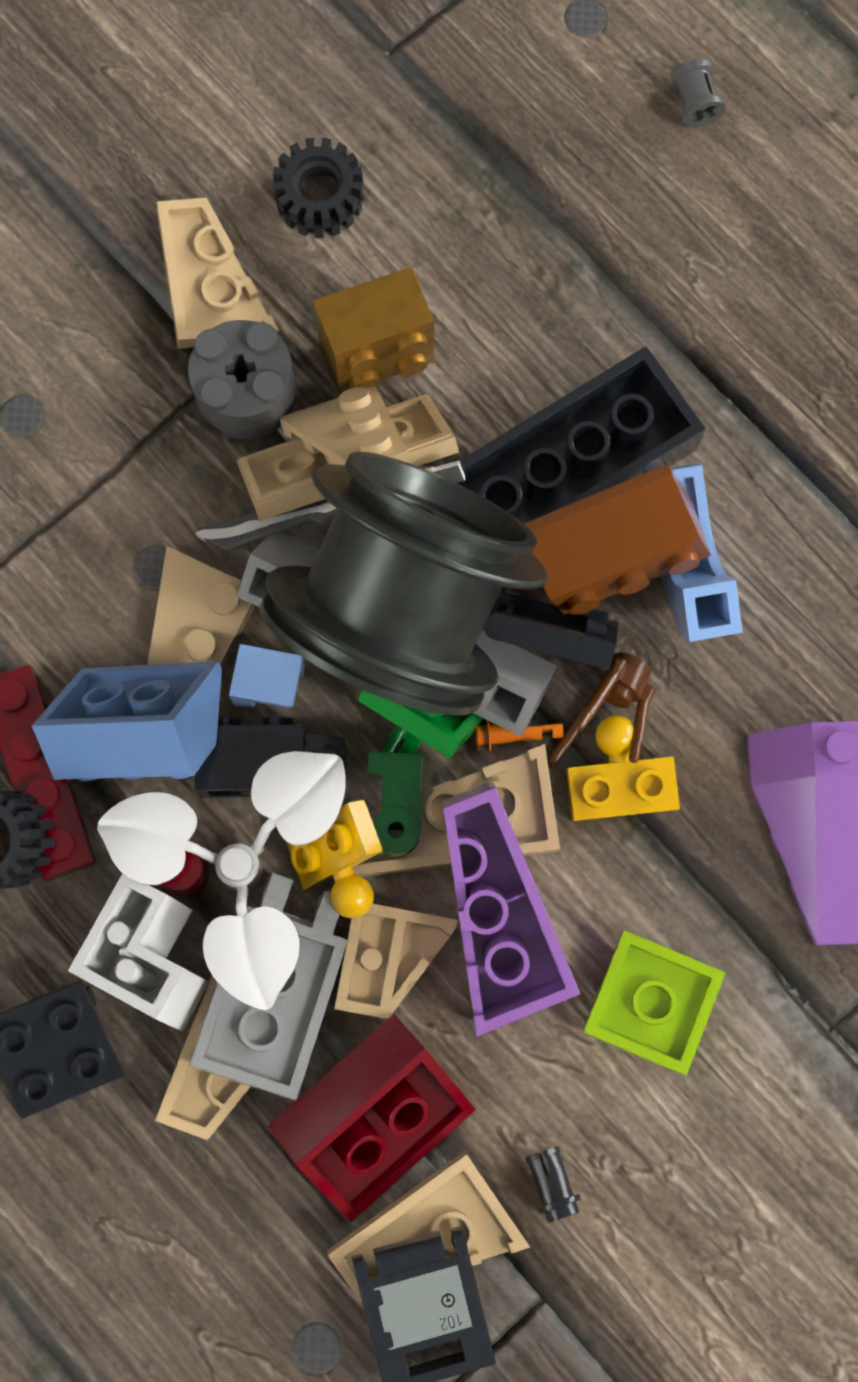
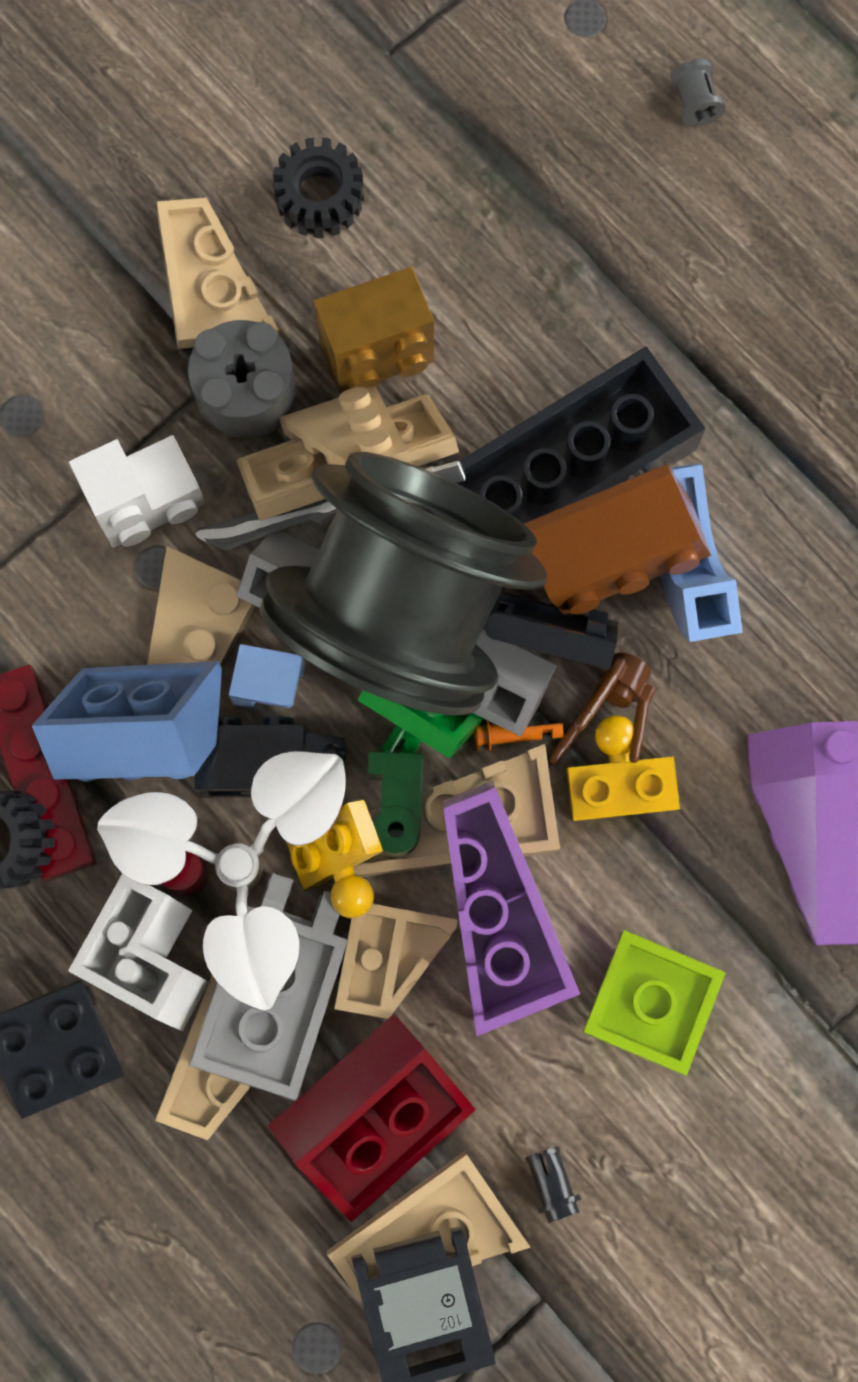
none -> white brick [69,435,206,548]

